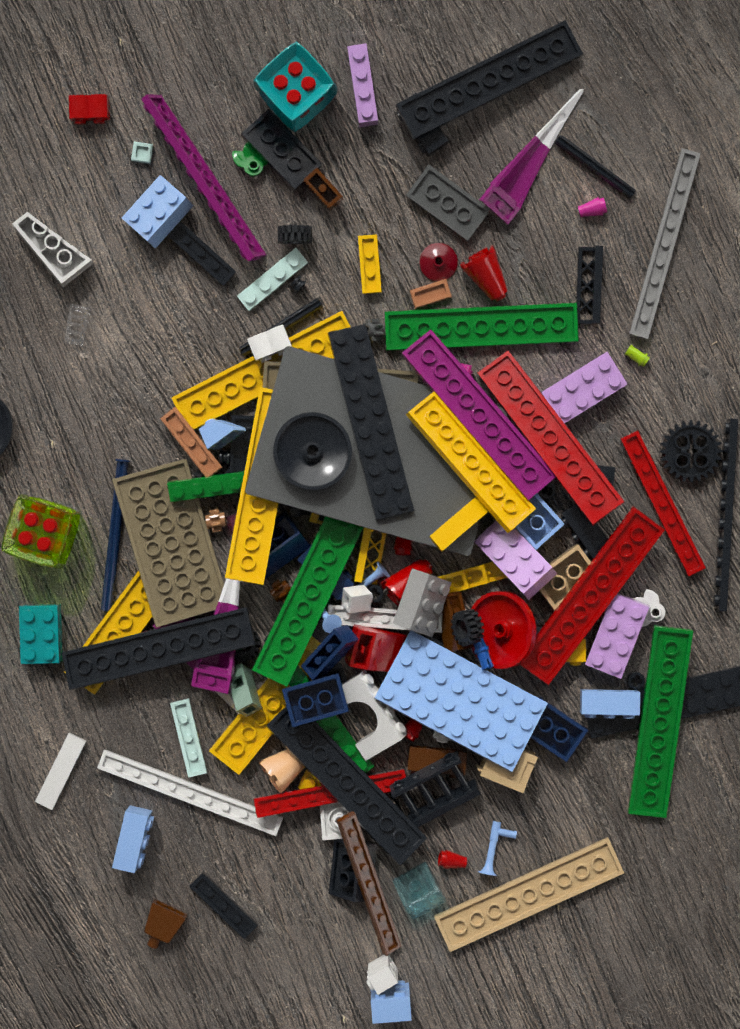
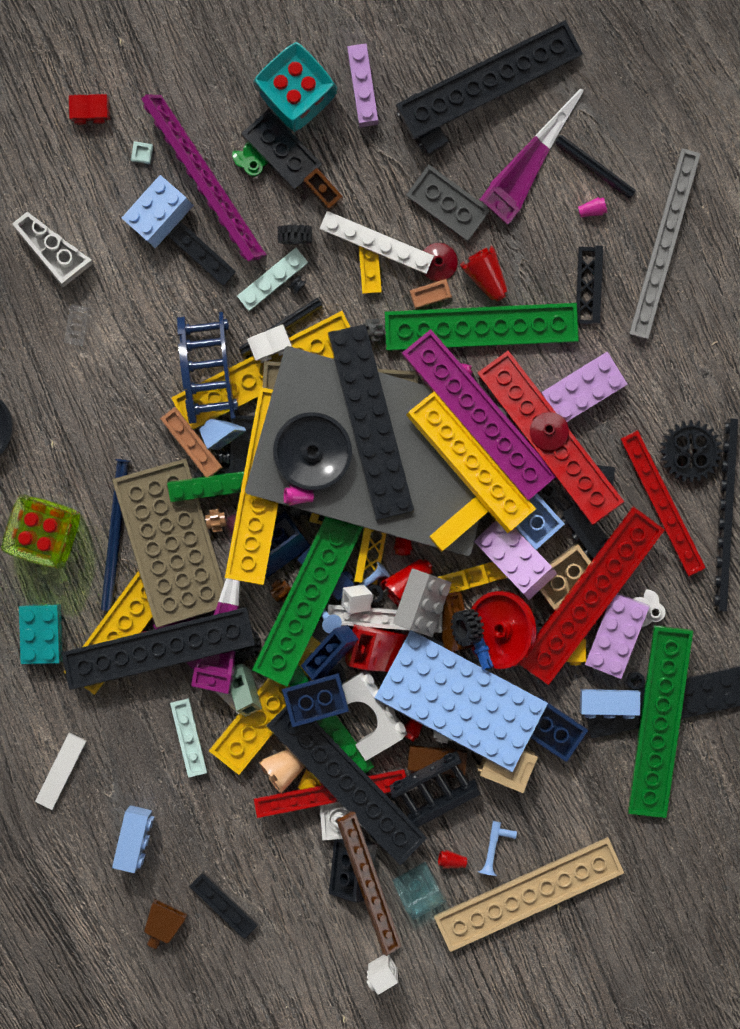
white plate [97,750,283,836] -> none
light blue brick [371,980,412,1024] -> none
lime pin [624,344,650,367] -> none
none -> dark blue fence [177,312,238,424]
none -> dark pink cone [283,486,314,505]
none -> white plate [320,211,434,274]
none -> dark red dish [530,412,569,451]

